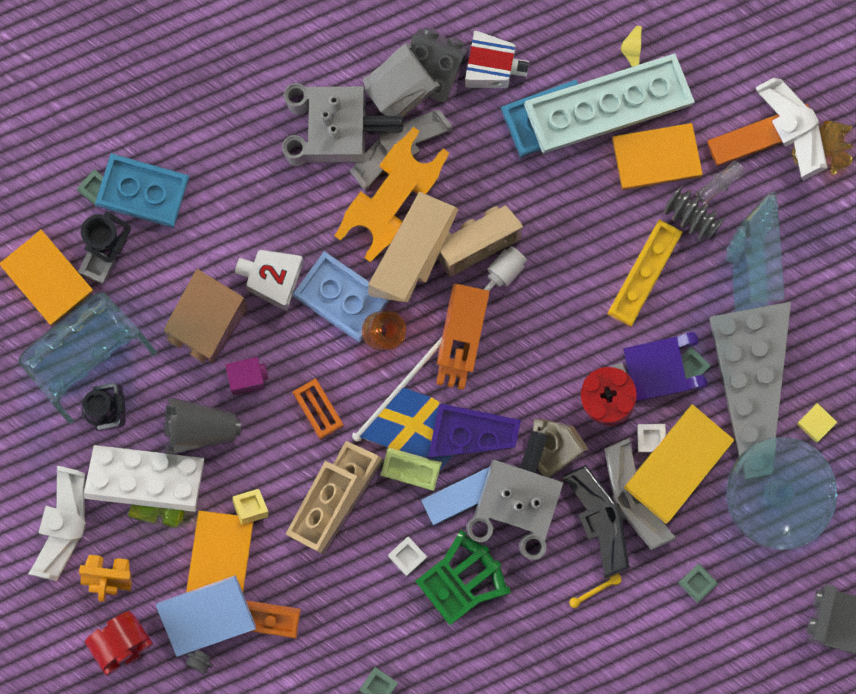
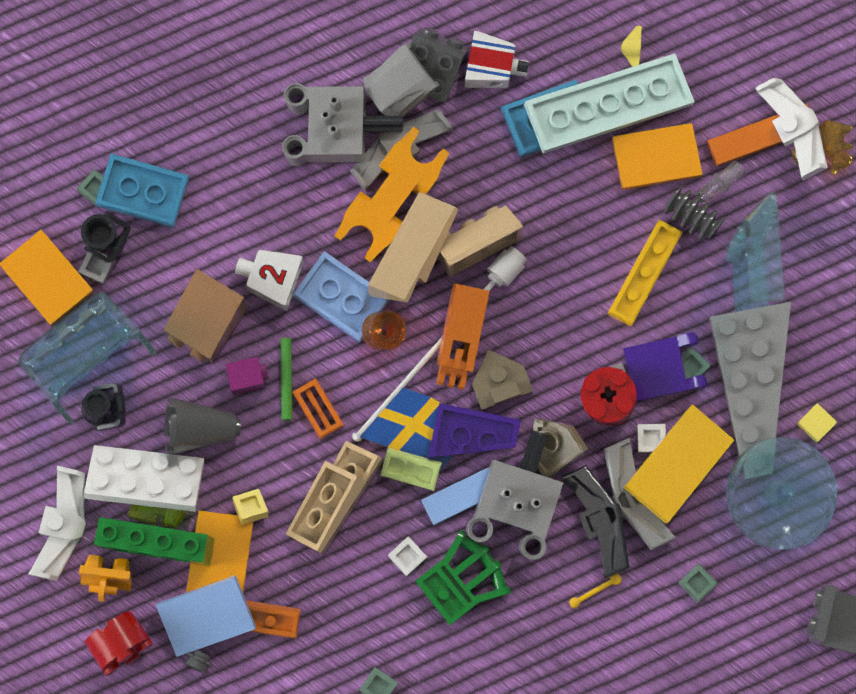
none -> green brick [94,517,215,566]
none -> bright green bar [280,338,293,421]
none -> dark tan plate [472,350,533,411]

